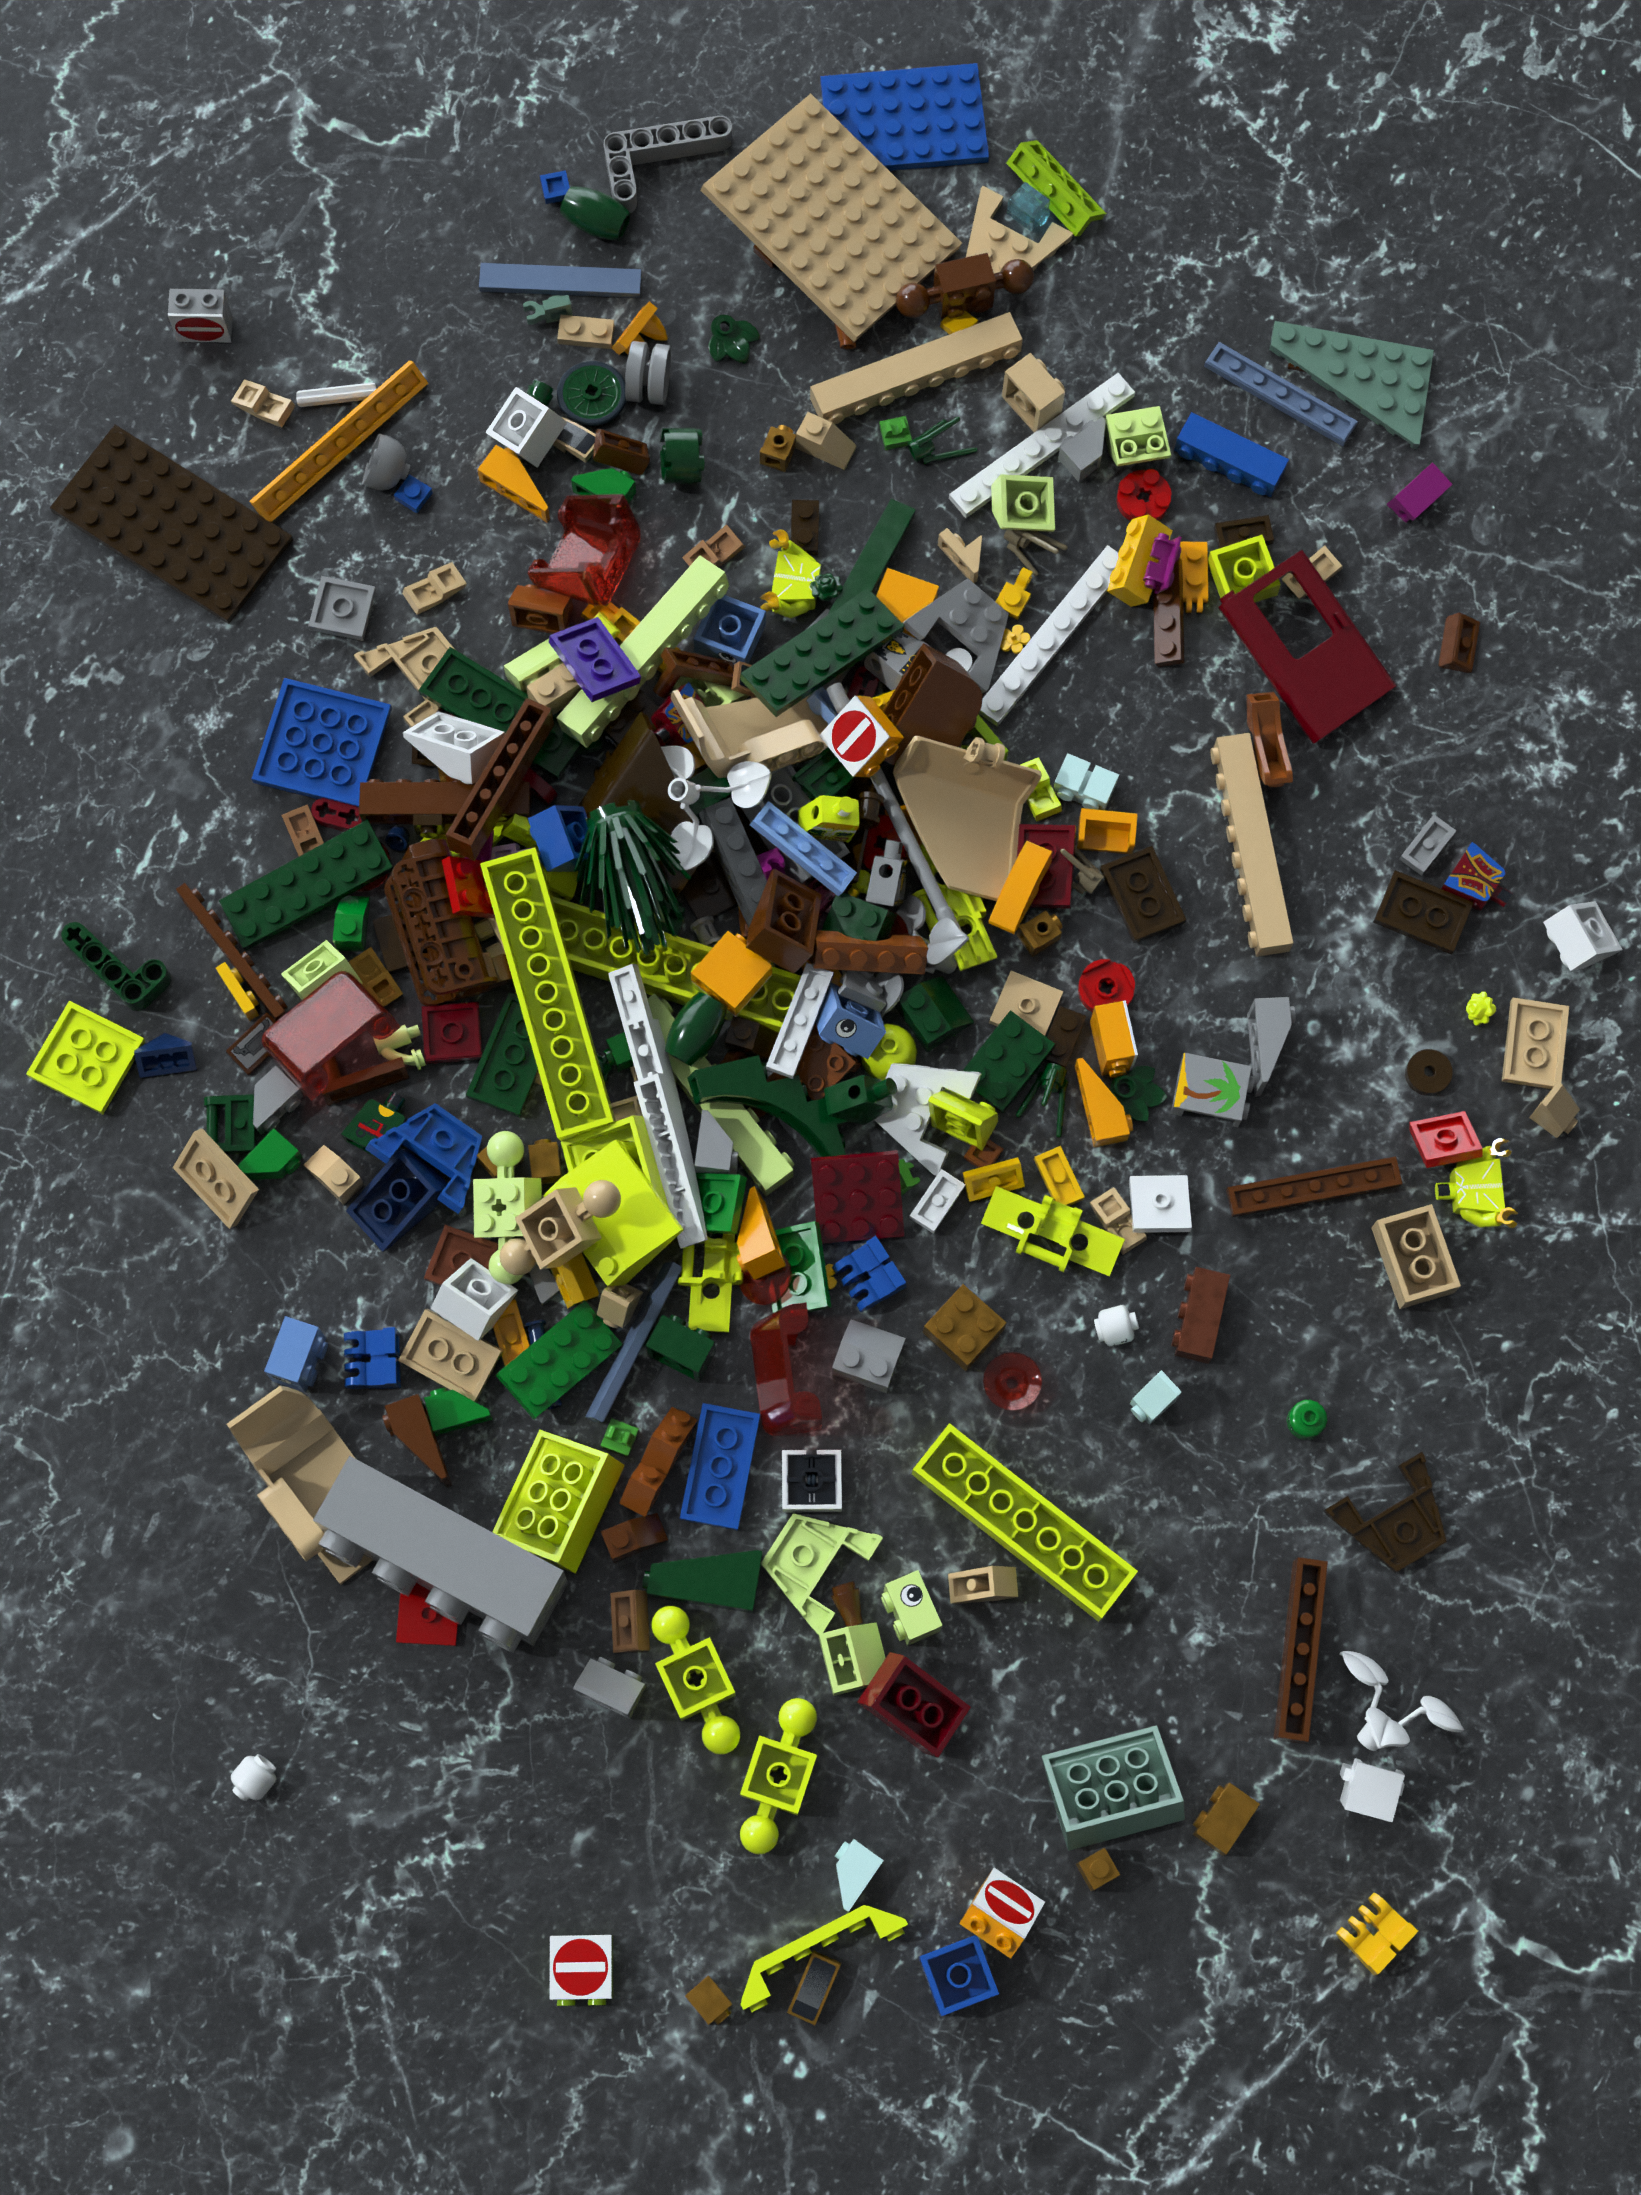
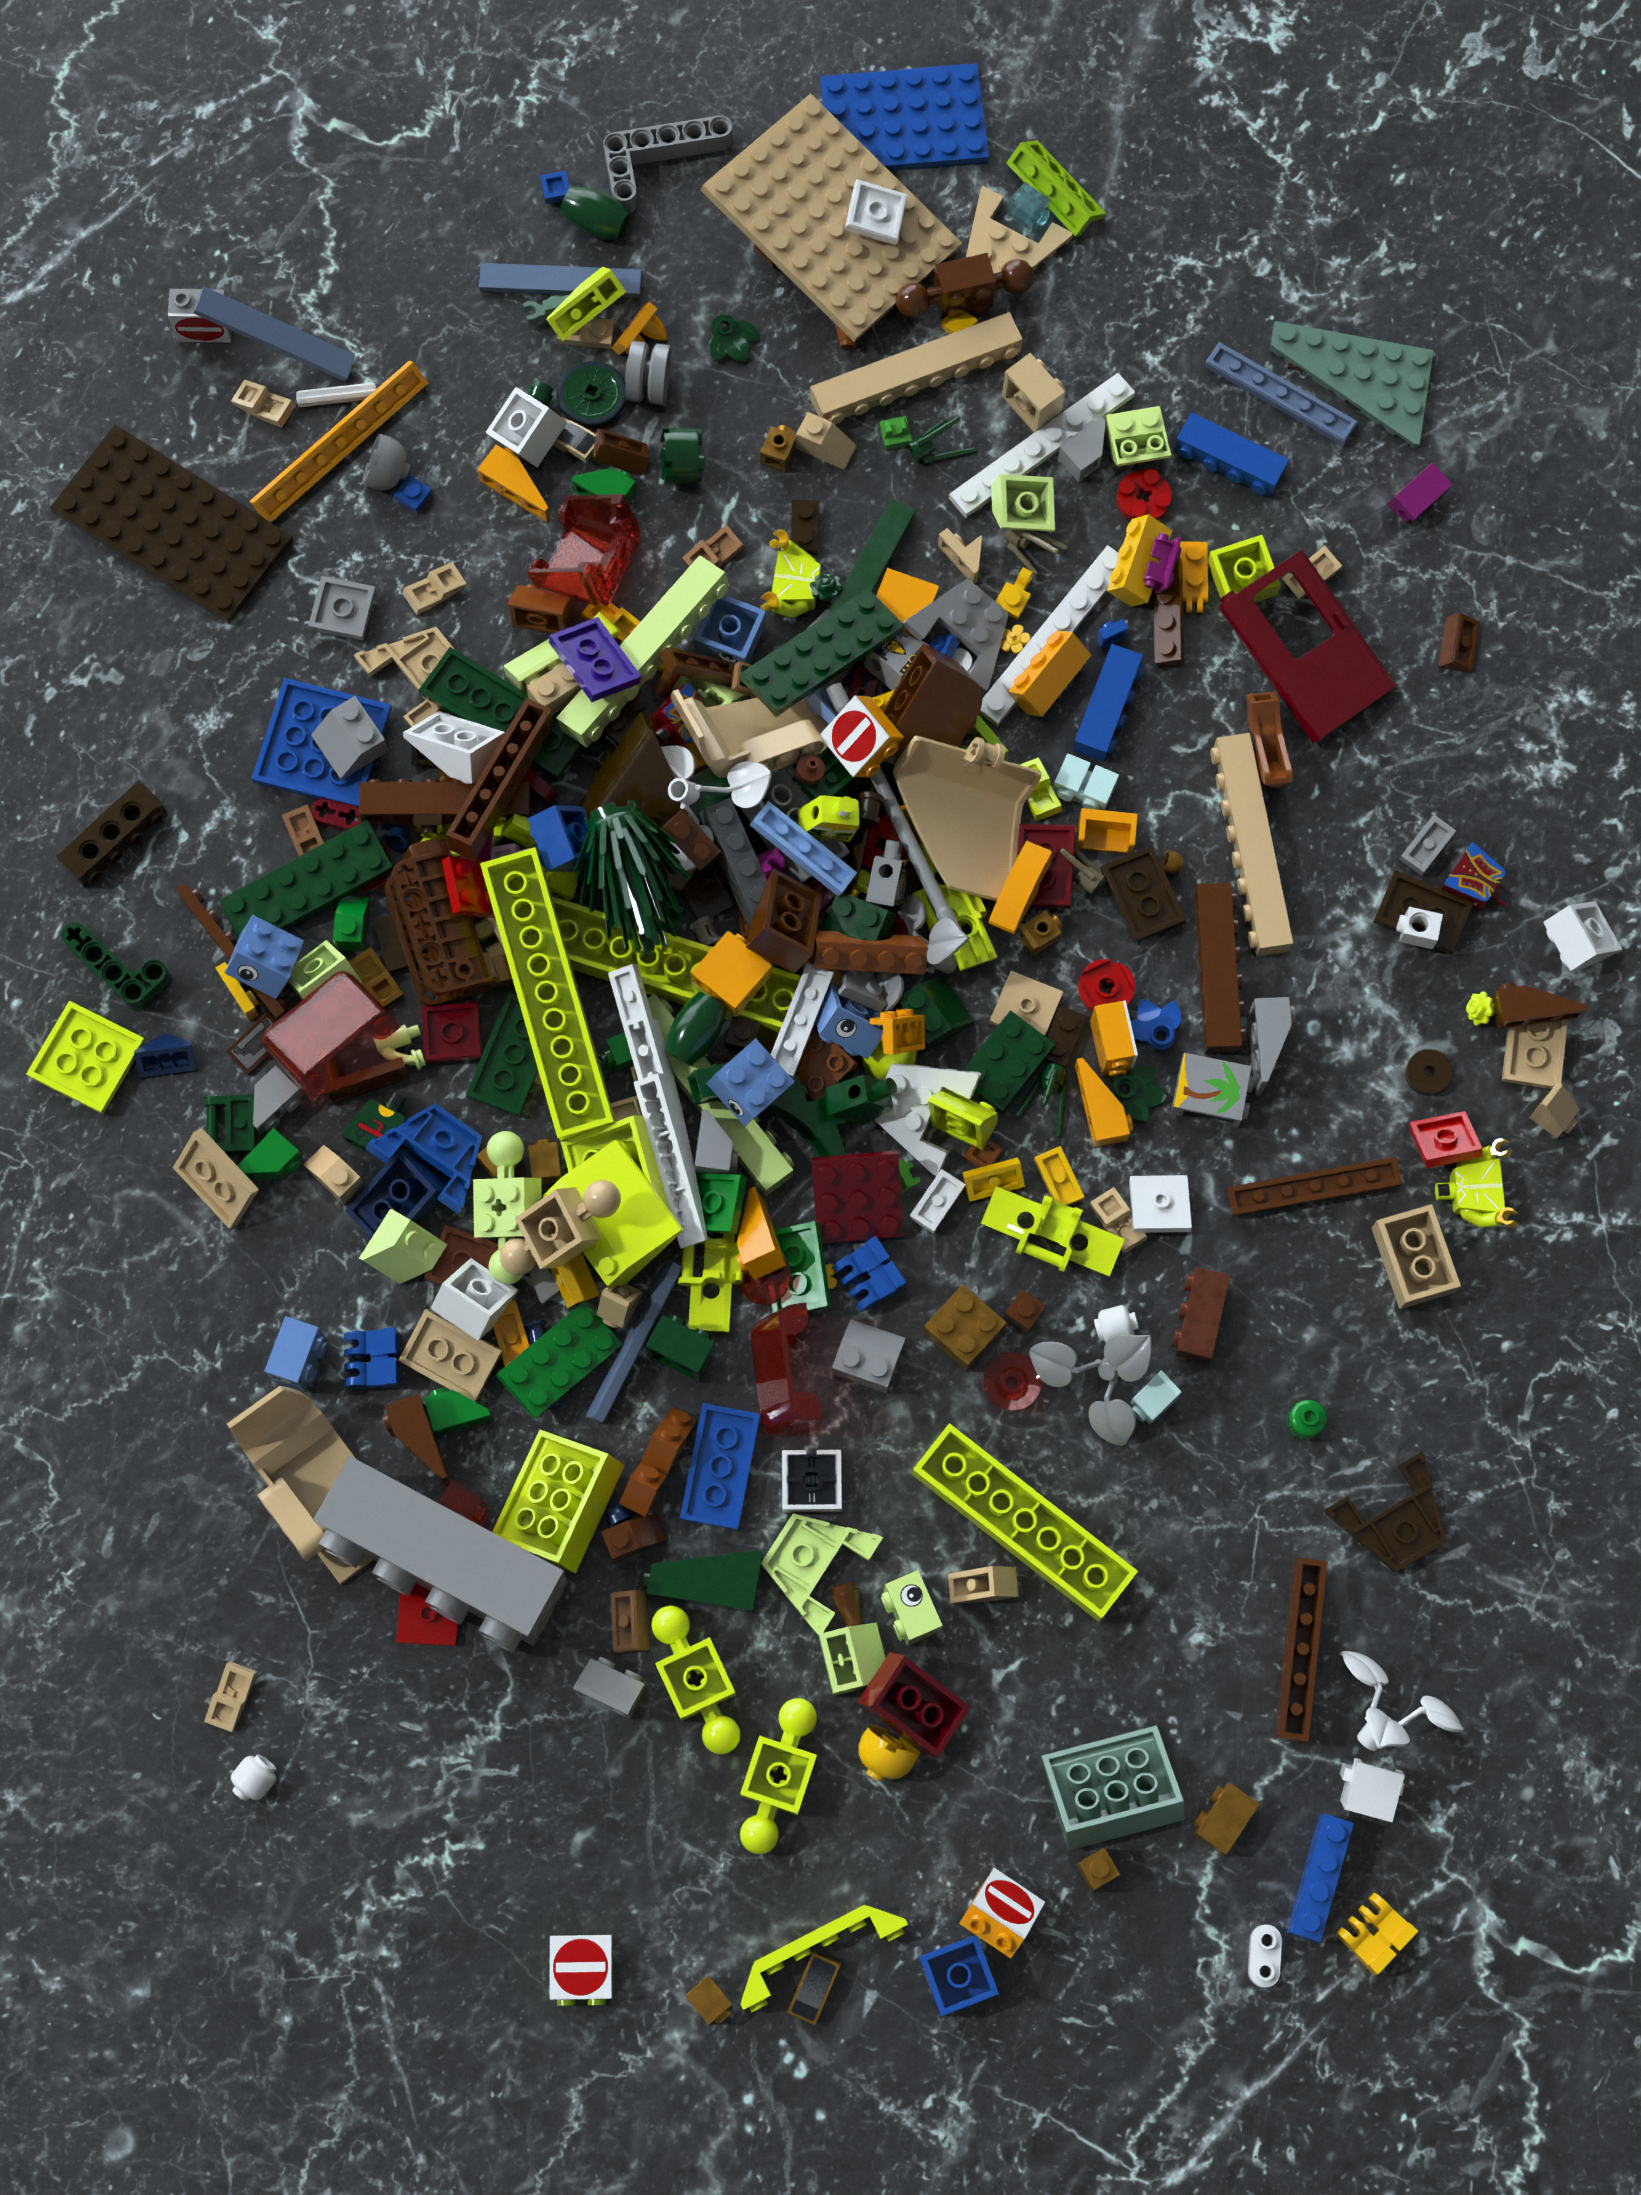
bright green tile [601,1418,639,1457] -> none
light aqua slope [835,1839,884,1912] -> none
dark brown plate [1214,515,1274,549] -> none
none -> dark brown brick [56,780,167,888]
none -> sand blue tile [193,286,355,382]
none -> tan slope [204,1661,257,1732]
none -> medium blue brick [224,915,304,999]
none -> light grey slope [311,696,389,781]
none -> yellowish green slope [359,1209,448,1284]
none -> clear red brick [438,1480,488,1526]
none -> neon yellow slope [546,267,626,342]
none -> dark blue hinge [606,1505,632,1528]
none -> reddish brown plate [661,809,721,870]
none -> medium blue brick [706,1039,795,1126]
none -> copper tile [795,755,825,785]
none -> white plate [844,179,908,245]
none -> yellow cylinder [858,1724,920,1781]
none -> light orange bracket [870,1009,925,1054]
none -> blue plate [930,634,960,658]
none -> reddish brown brick [1003,1290,1046,1335]
none -> light orange brick [1008,631,1091,717]
none -> light grey plant [1029,1334,1152,1446]
none -> blue brick [1073,644,1145,762]
none -> blue plate [1096,619,1128,650]
none -> blue plate [1130,999,1181,1051]
none -> pearl gold hinge [1162,850,1184,874]
none -> reddish brown brick [1194,883,1246,1054]
none -> white plate [1248,1925,1282,1987]
none -> blue brick [1286,1814,1354,1943]
none -> white brick [1396,907,1443,949]
none -> reddish brown slope [1491,983,1588,1030]

